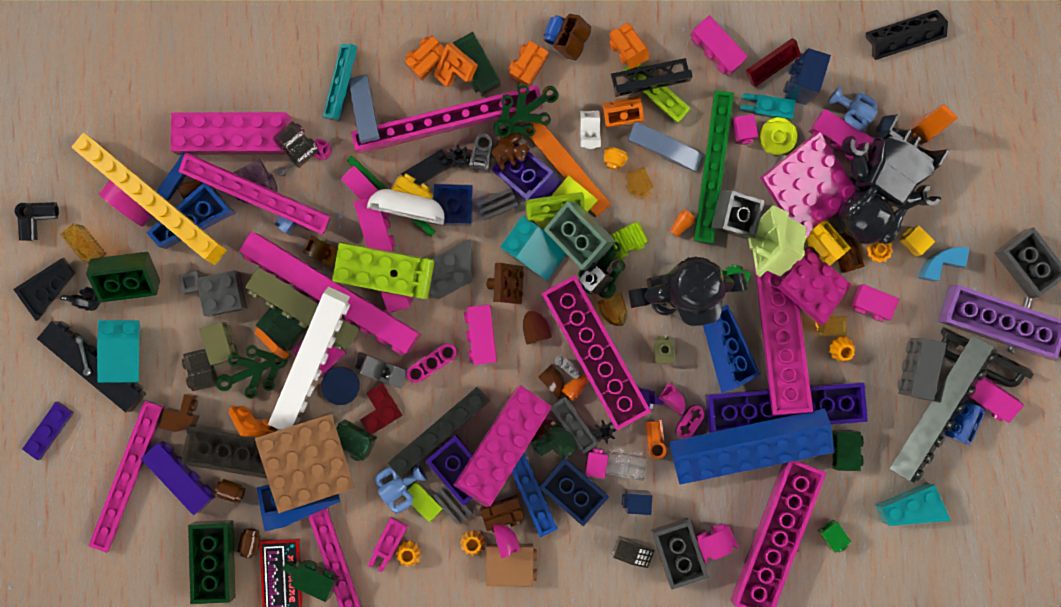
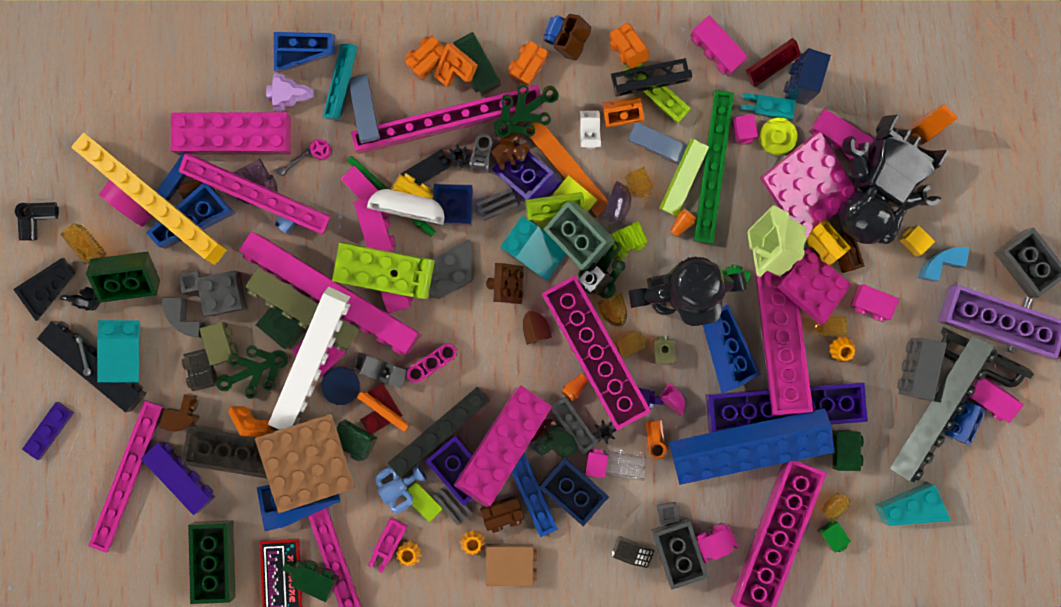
reddish brown brick [215,479,246,503] -> none
reddish brown brick [237,528,261,558] -> none
orange tile [255,327,290,359] -> none
clear smoke brick [273,121,318,168] -> none
reddish brown brick [302,236,338,268] -> none
dark pink brick [464,305,497,365] -> none
dark pink brick [493,524,521,559] -> none
reddish brown brick [538,364,565,399] -> none
light grey gear [554,356,581,379] -> none
light orange cone [603,147,628,170] -> none
dark blue brick [621,489,653,515] -> none
dark pink beam [676,405,705,439] -> none
dark grey brick [711,191,764,238] -> none
medium blue piece [828,86,878,131] -> none
black fence [866,10,948,60] -> none
light orange piece [866,243,893,263] -> none
none -> dark grey brick [162,297,205,338]
none -> lavender rock [266,74,314,112]
none -> blue wedge [274,32,335,73]
none -> orange tile [357,391,410,432]
none -> clear purple brick [602,181,632,225]
none -> clear yellow brick [615,330,646,359]
none -> flat silver plate [656,502,680,525]
none -> lime tile [659,138,709,217]
none -> clear yellow brick [821,493,851,521]

